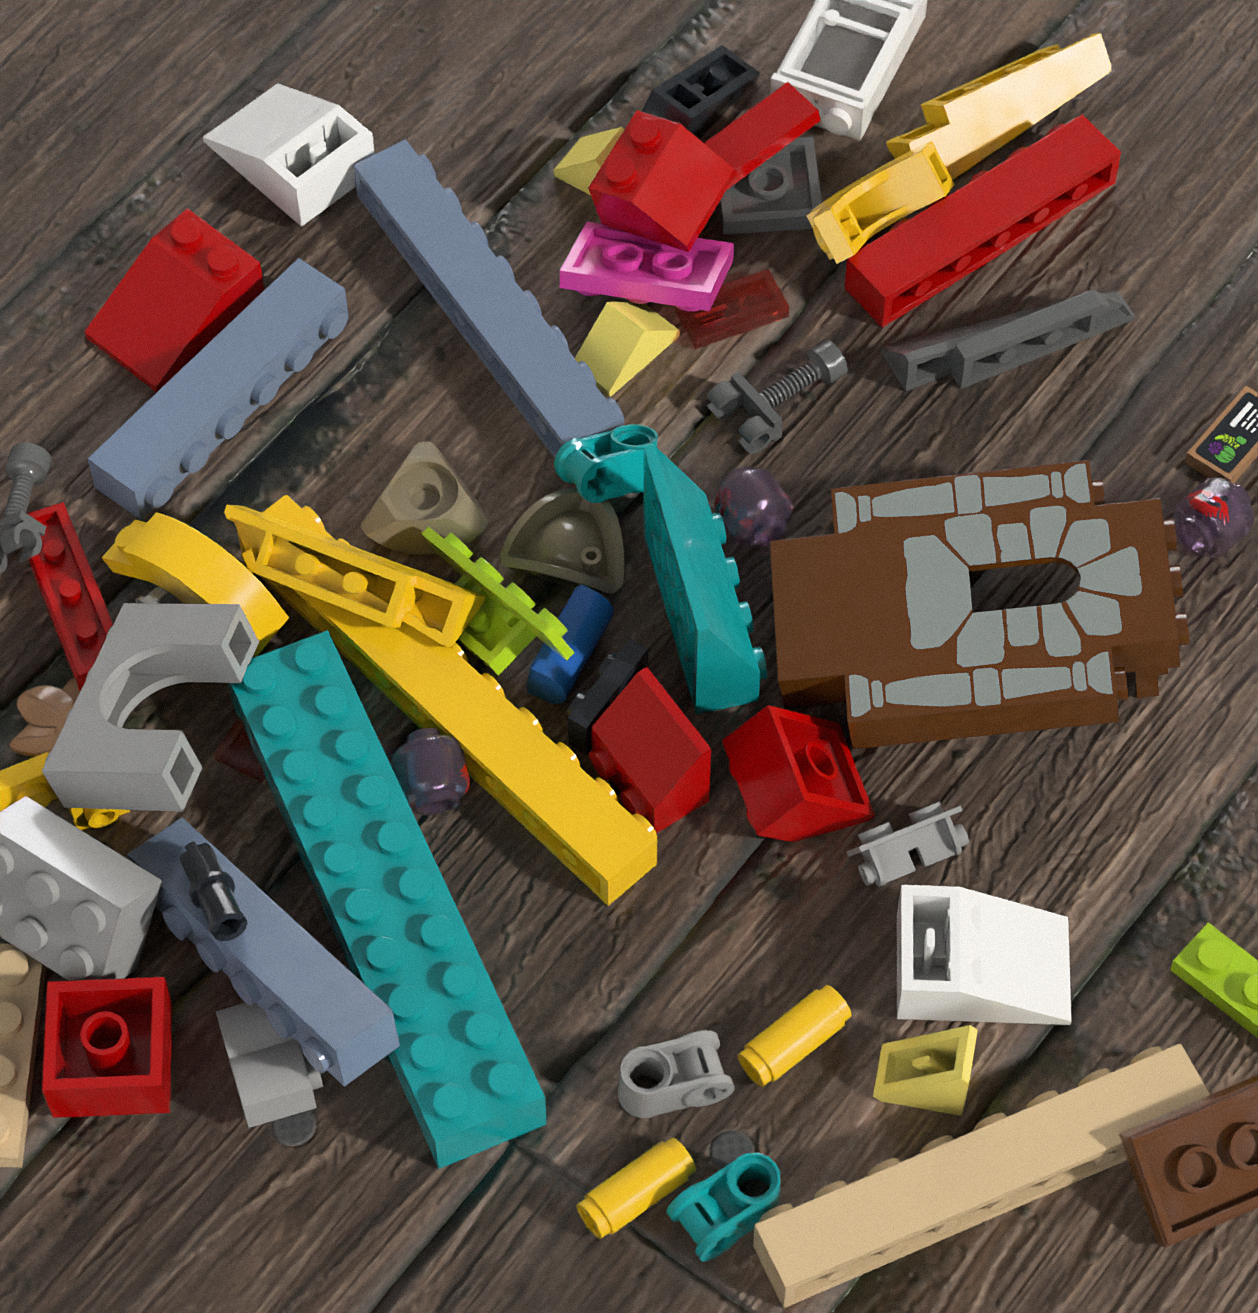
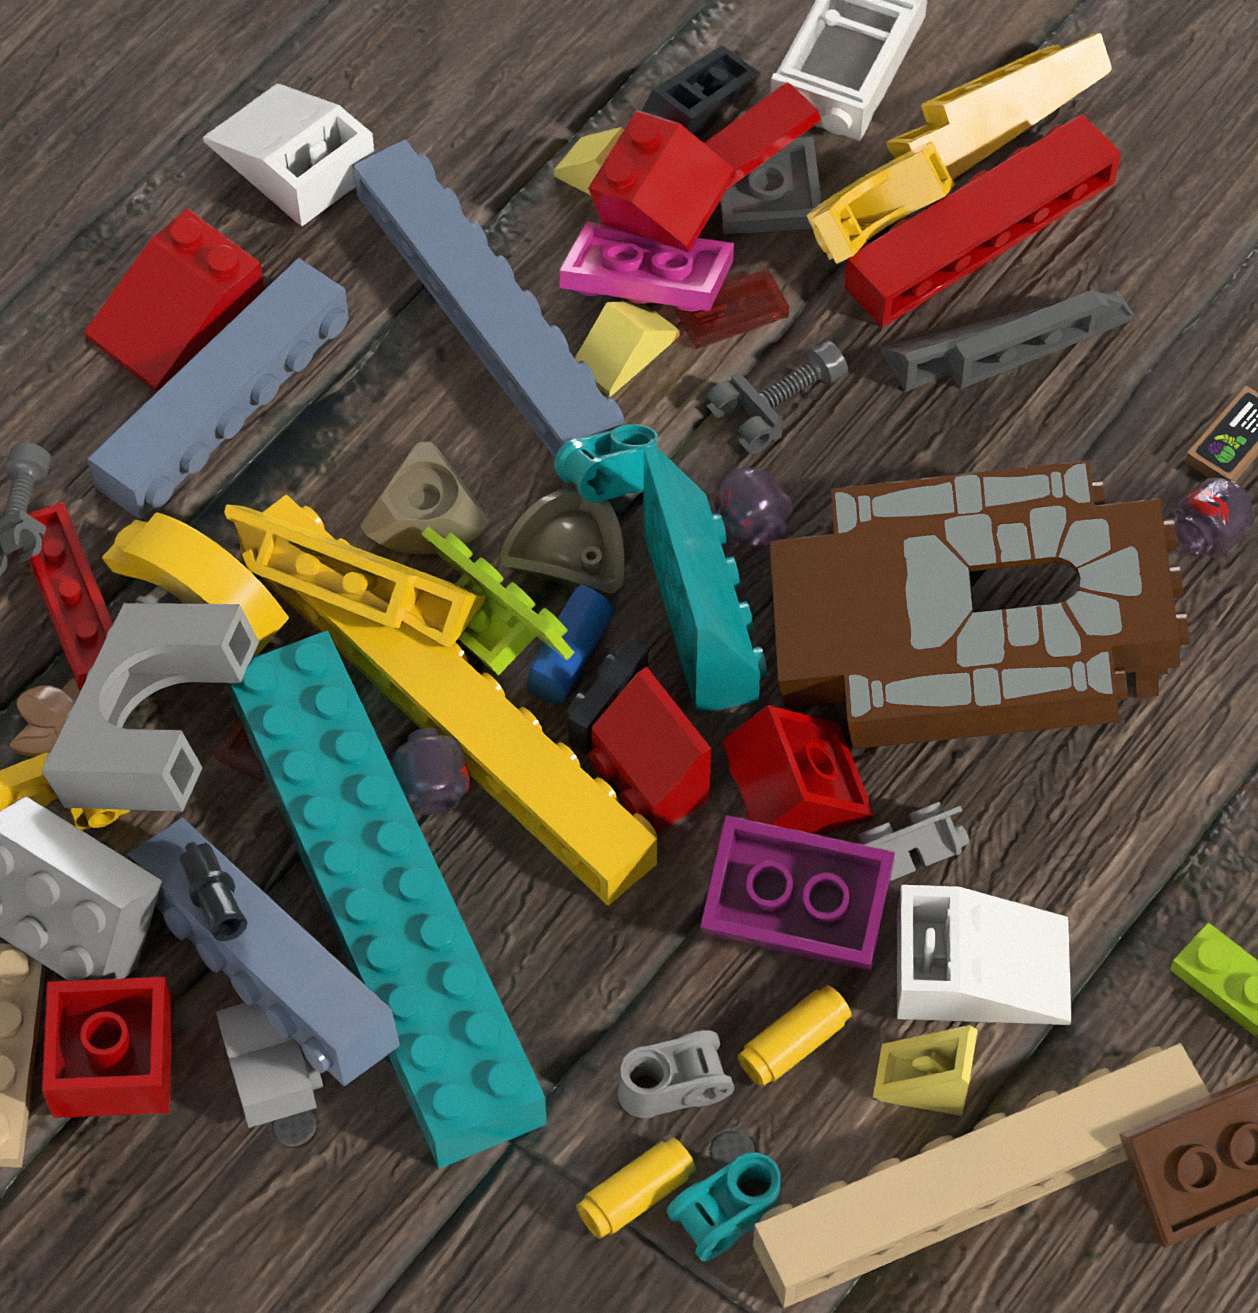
none -> magenta brick [700,815,895,972]

